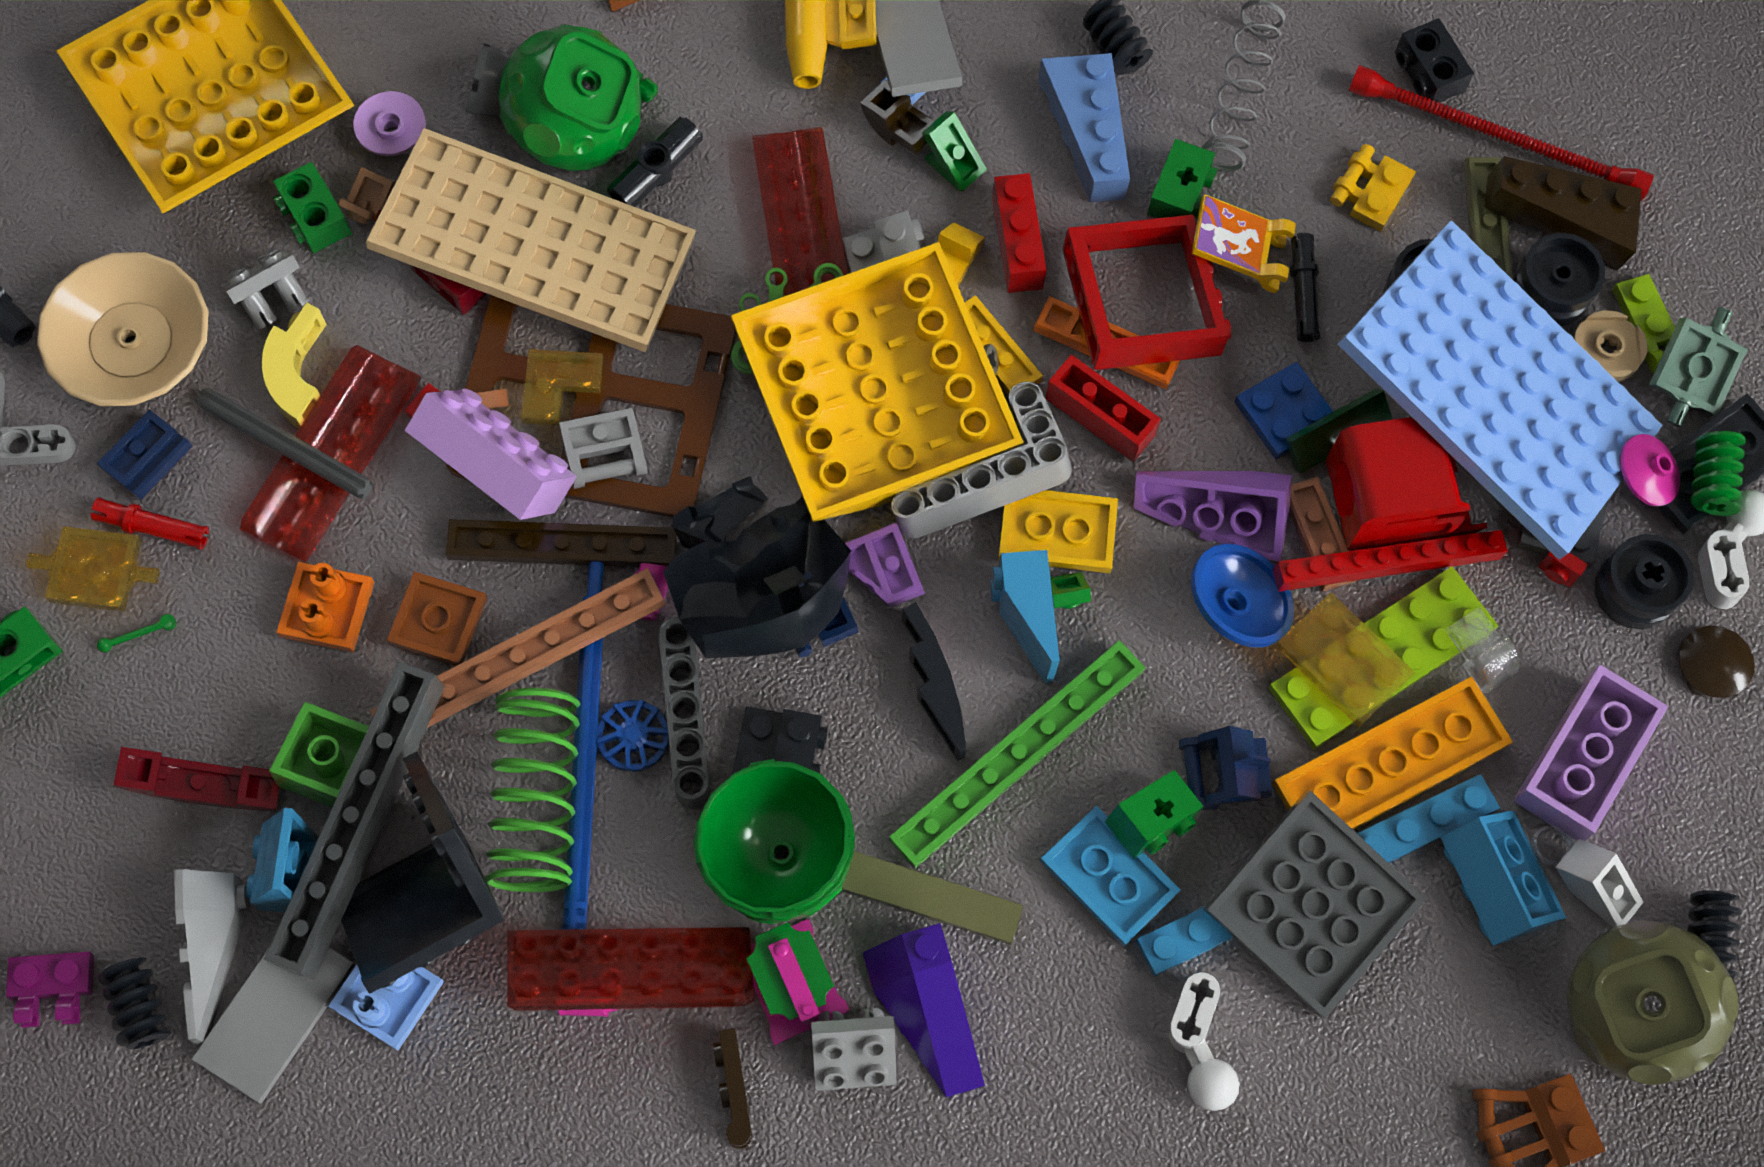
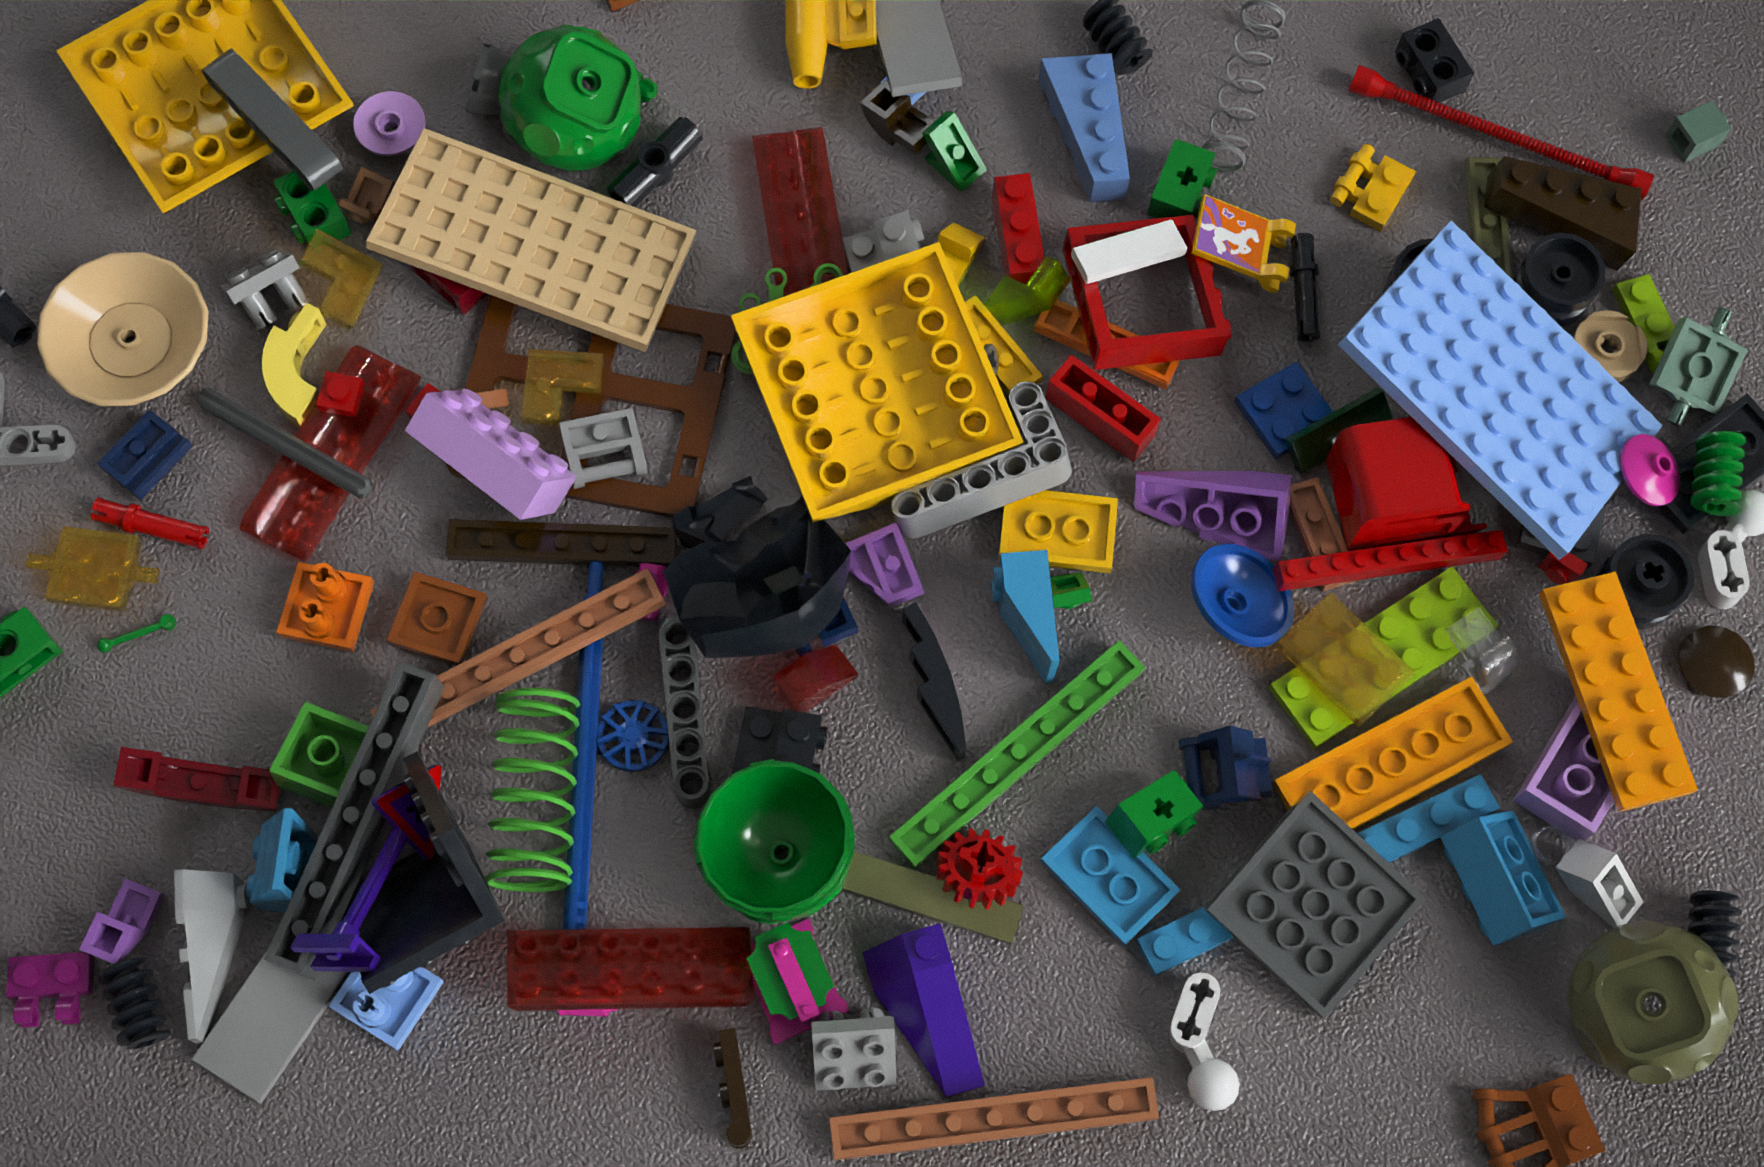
none -> medium lavender slope [79,878,165,964]
none -> dark grey beam [201,48,343,191]
none -> dark purple piece [290,765,442,972]
none -> clear yellow plate [299,229,383,330]
none -> red plate [316,371,365,418]
none -> clear red slope [773,645,859,713]
none -> nougat plate [829,1077,1159,1161]
none -> red gear [935,828,1023,910]
none -> clear neon green slope [984,256,1071,325]
none -> white tile [1071,219,1187,284]
none -> light orange plate [1539,571,1698,812]
none -> sand green brick [1665,101,1732,163]

